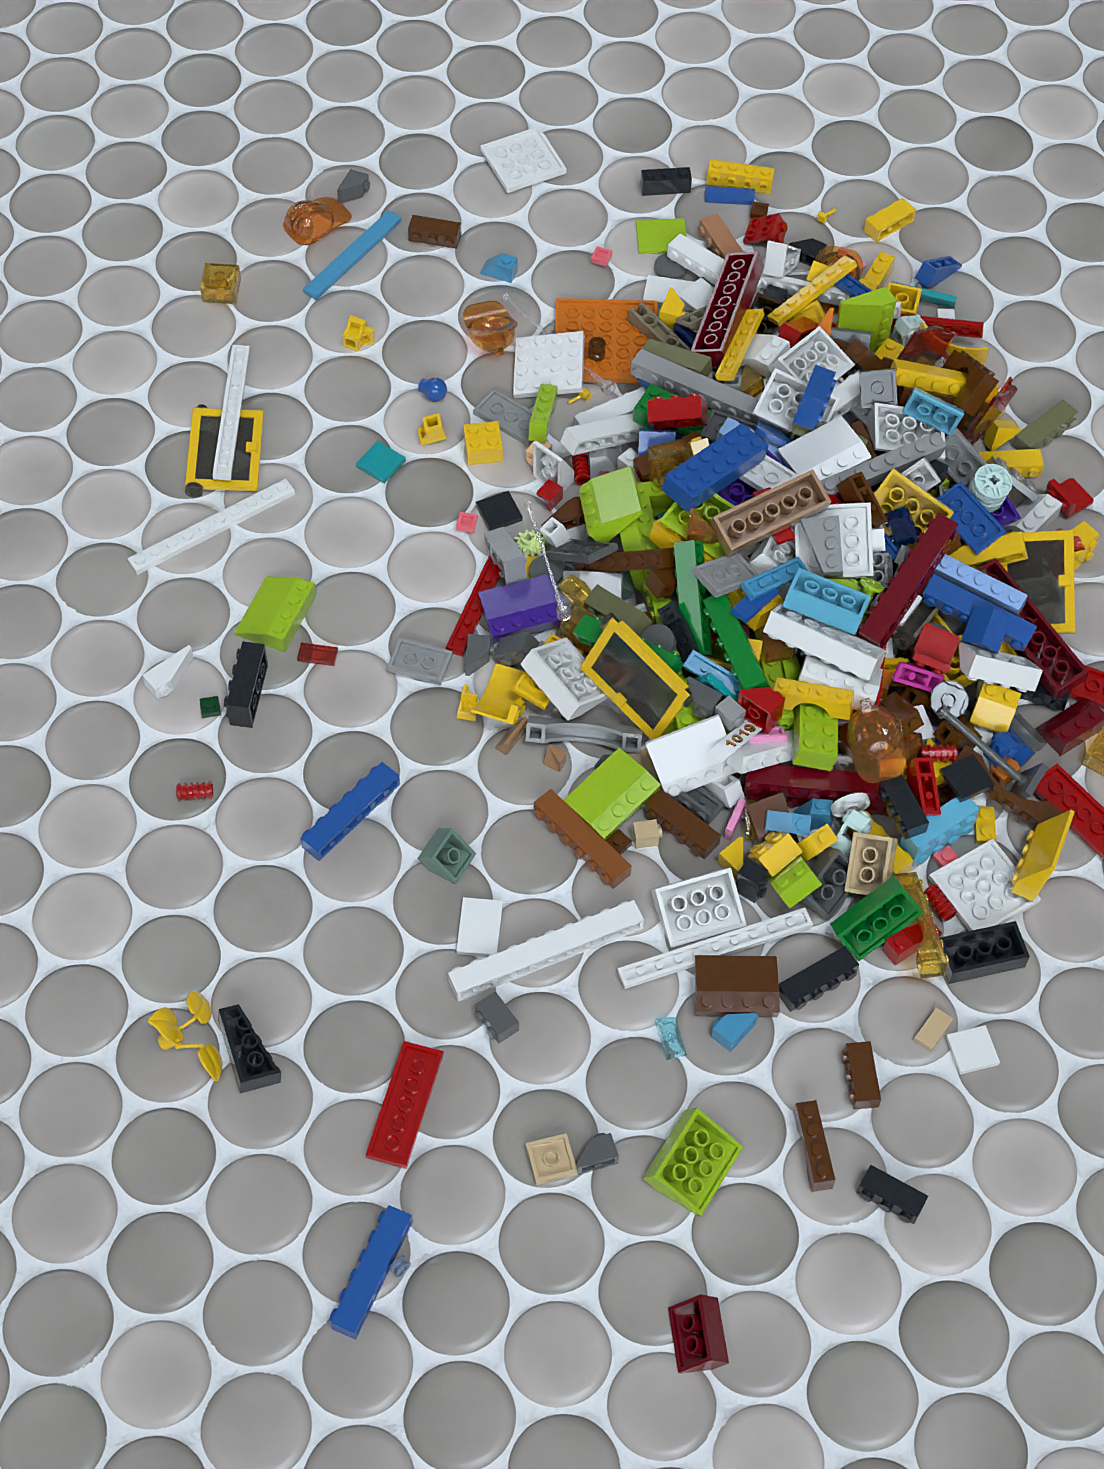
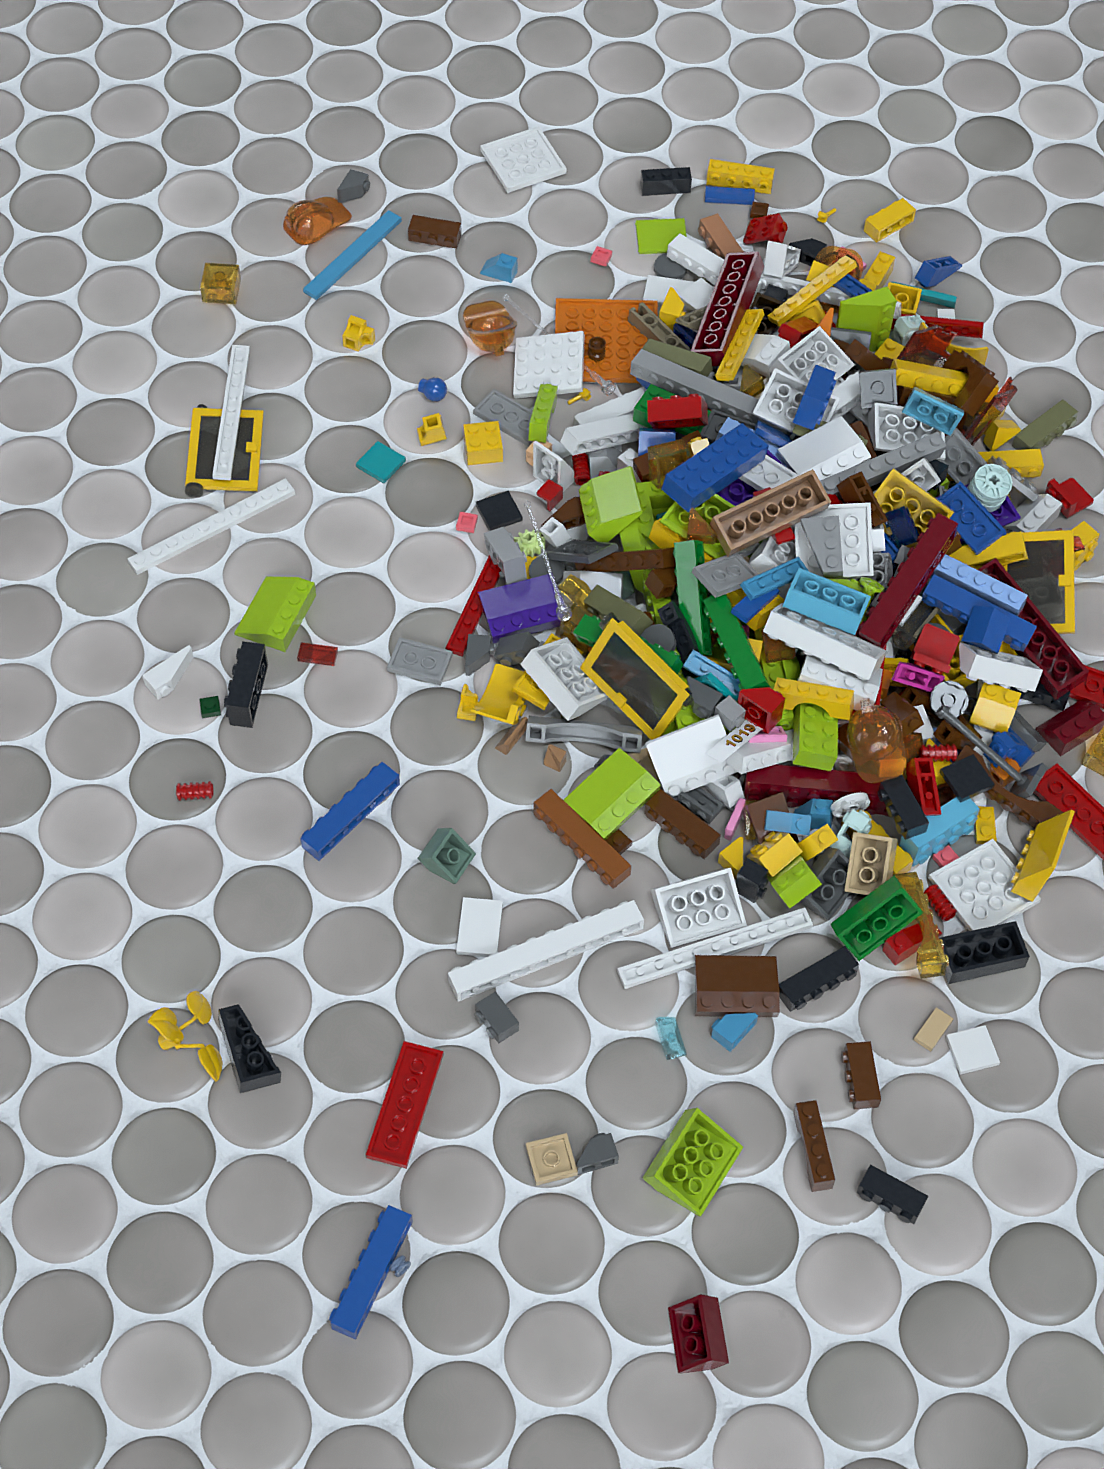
tan brick [632,819,662,849] -> none

